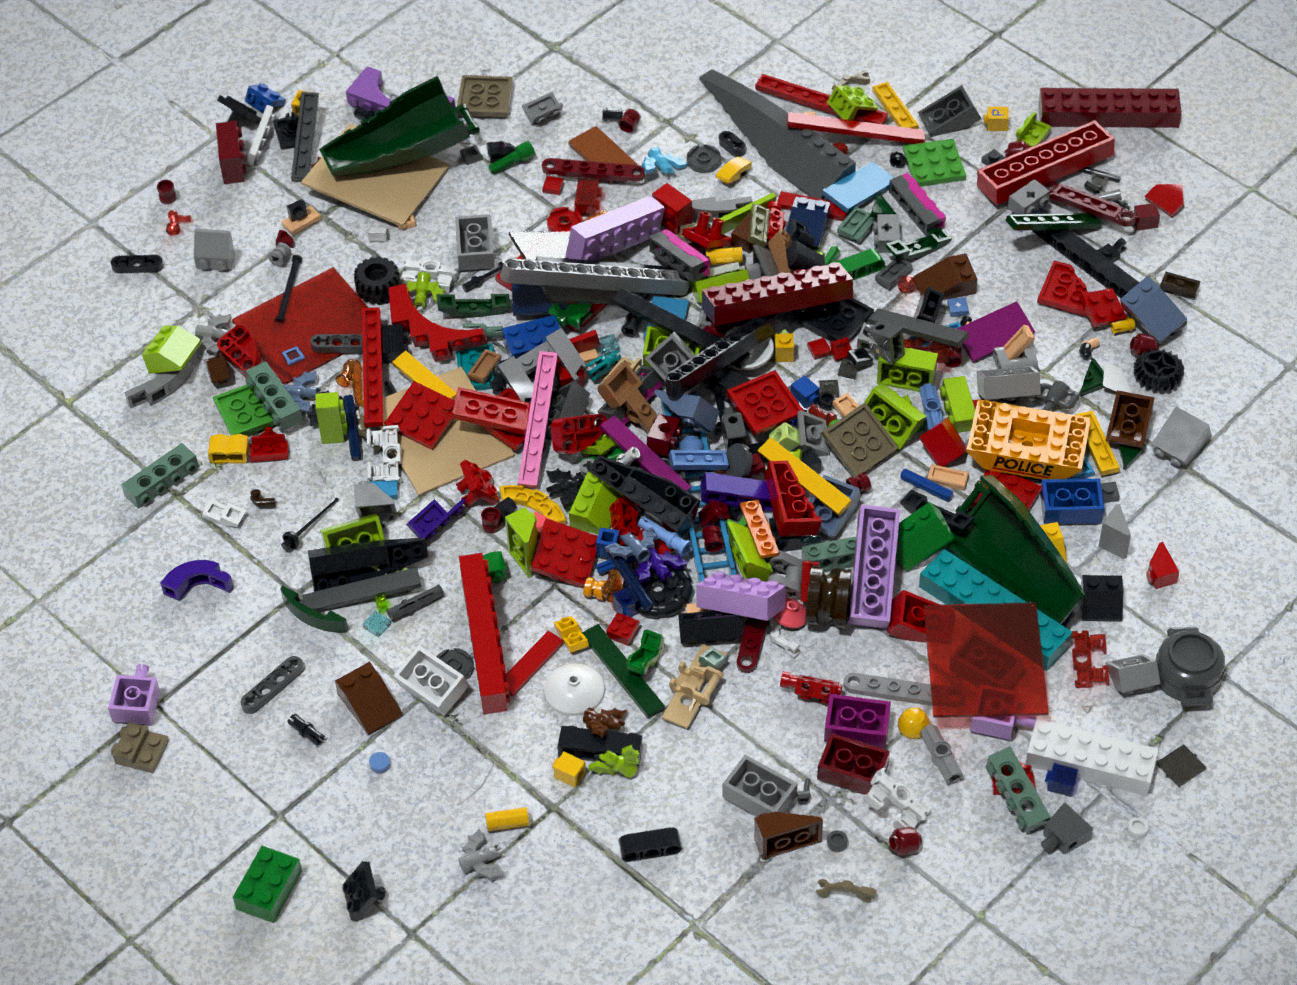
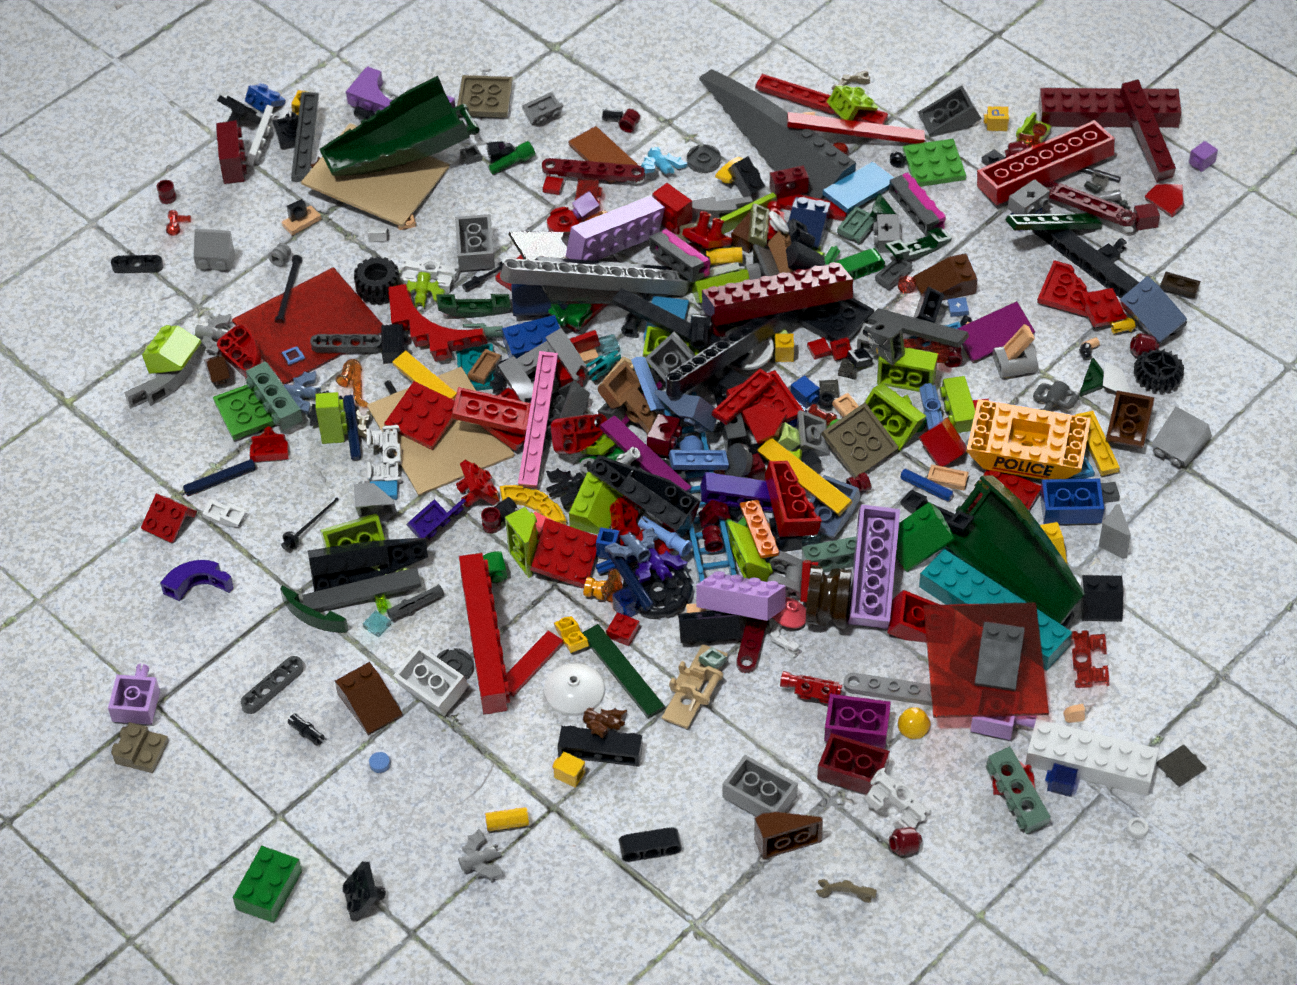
sand green brick [121,443,199,509] -> none
yellow brick [208,434,249,464] -> none
dark brown arm [250,489,276,508] -> none
dark red tile [275,230,294,248] -> none
red plate [362,307,384,427] -> none
lime animal [589,745,639,778] -> none
green animal [626,629,664,676] -> none
black beam [719,131,746,157] -> none
dark grey hand [797,778,810,804] -> none
dark grey tile [827,830,848,852] -> none
yellow tile [872,81,919,129] -> none
light grey piece [920,724,963,784] -> none
light grey brick [977,366,1041,402] -> none
dark grey torso [1041,803,1094,854] -> none
light grey slope [1105,654,1160,694] -> none
dark green tile [1118,444,1146,470] -> none
red slope [1146,542,1179,589] -> none
dark grey piece [1155,627,1225,706] -> none
none -> red bracket [141,493,197,543]
none -> dark blue axle [183,459,256,495]
none -> brick [572,191,601,222]
none -> light blue tile [631,357,665,411]
none -> black piece [690,313,711,350]
none -> red tile [712,368,774,425]
none -> black brick [728,156,766,197]
none -> red slope [743,404,787,445]
none -> dark red brick [769,166,809,199]
none -> white piece [769,211,789,234]
none -> dark grey slope [975,622,1025,691]
none -> clear red piece [1018,123,1047,147]
none -> light nougat tile [1063,704,1085,723]
none -> dark red brick [1120,79,1176,182]
none -> medium lavender brick [1189,141,1218,172]

